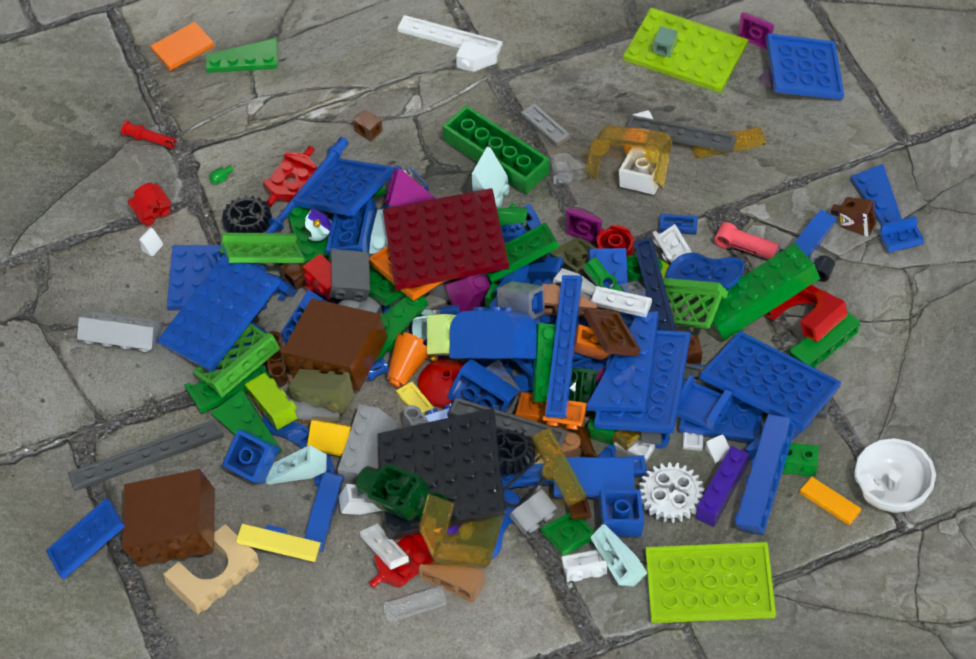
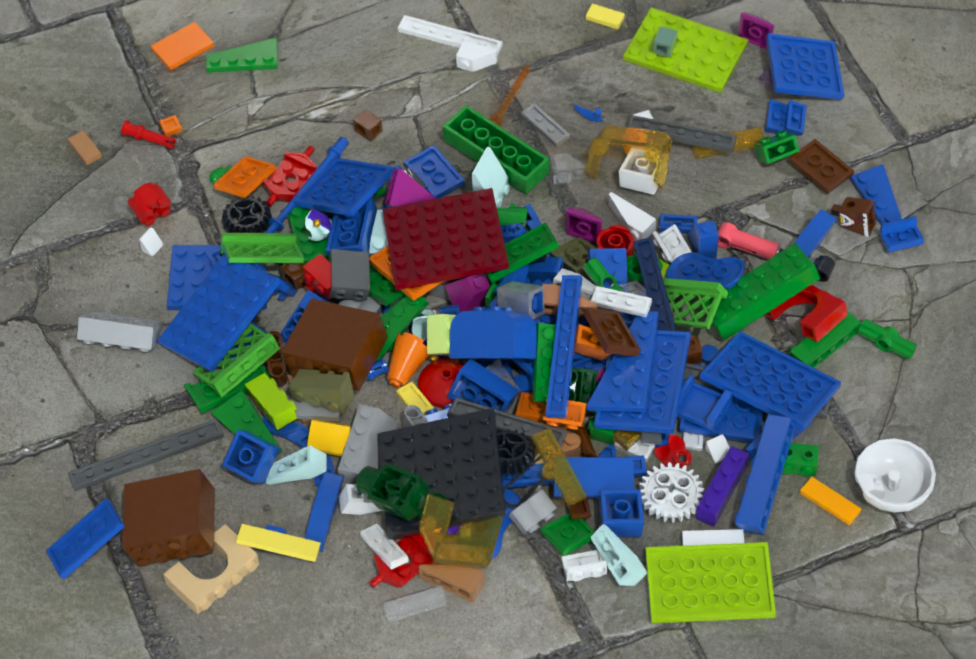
none -> medium nougat tile [68,131,102,165]
none -> orange tile [159,115,182,136]
none -> orange tile [214,156,276,198]
none -> blue plate [404,145,465,199]
none -> clear orange piece [489,65,531,127]
none -> blue bar [574,104,603,122]
none -> light yellow tile [586,4,625,30]
none -> white slope [608,192,656,241]
none -> red plate [654,434,692,469]
none -> white tile [682,529,744,546]
none -> blue slope [688,220,719,259]
none -> blue tile [702,345,719,365]
none -> green brick [754,130,800,164]
none -> blue slope [764,99,807,136]
none -> reddish brown plate [789,139,854,194]
none -> green piece [858,319,917,360]

